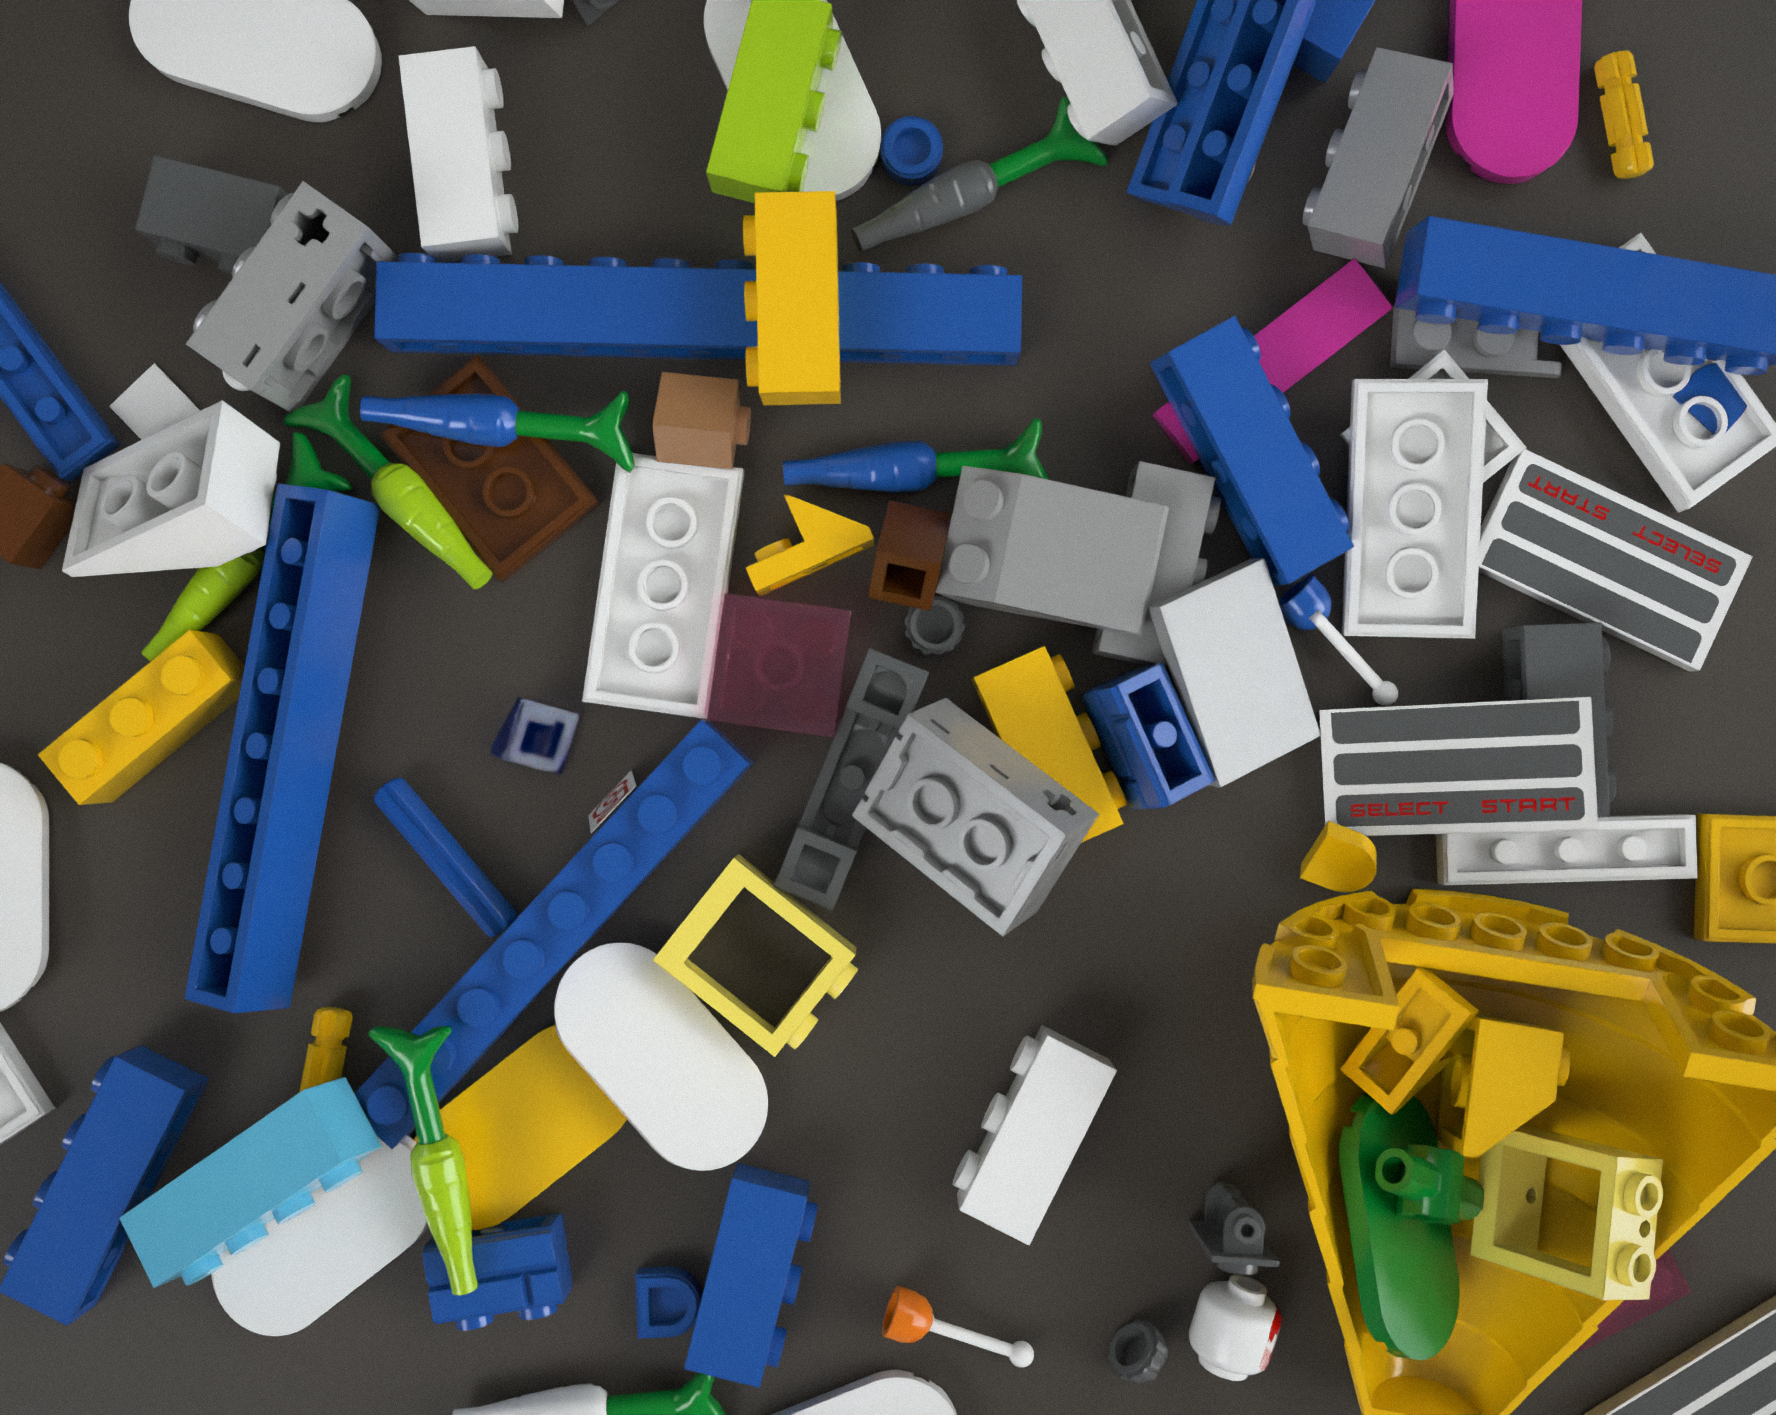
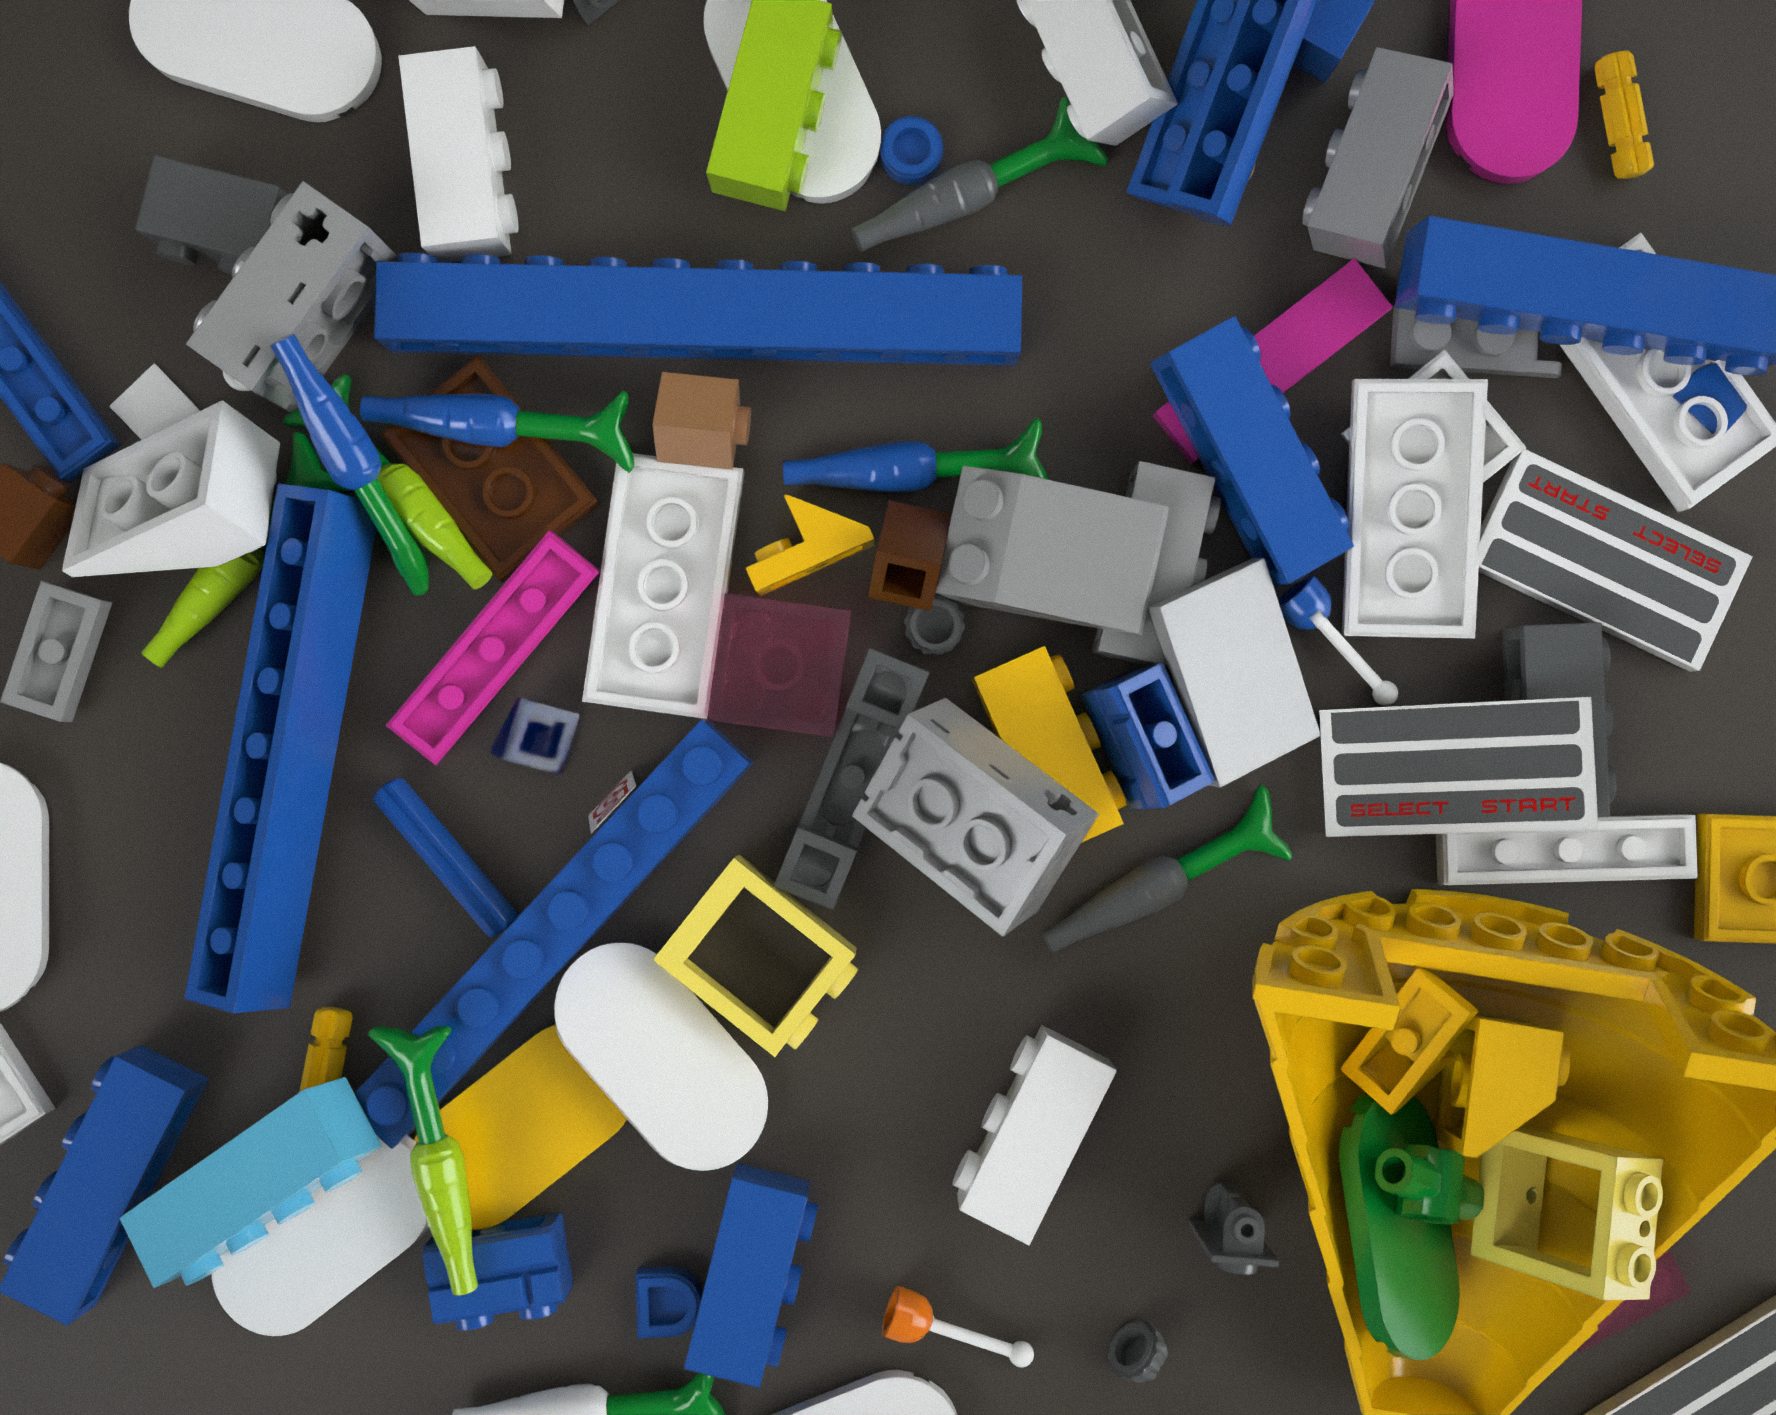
yellow brick [38,630,245,805] -> none
yellow brick [743,191,841,405] -> none
white head [1188,1275,1282,1381] -> none
yellow tile [1300,820,1377,892] -> none
none -> light grey plate [0,581,112,722]
none -> blue piece [270,334,430,596]
none -> dark pink tile [385,530,600,765]
none -> dark grey piece [1041,784,1292,954]

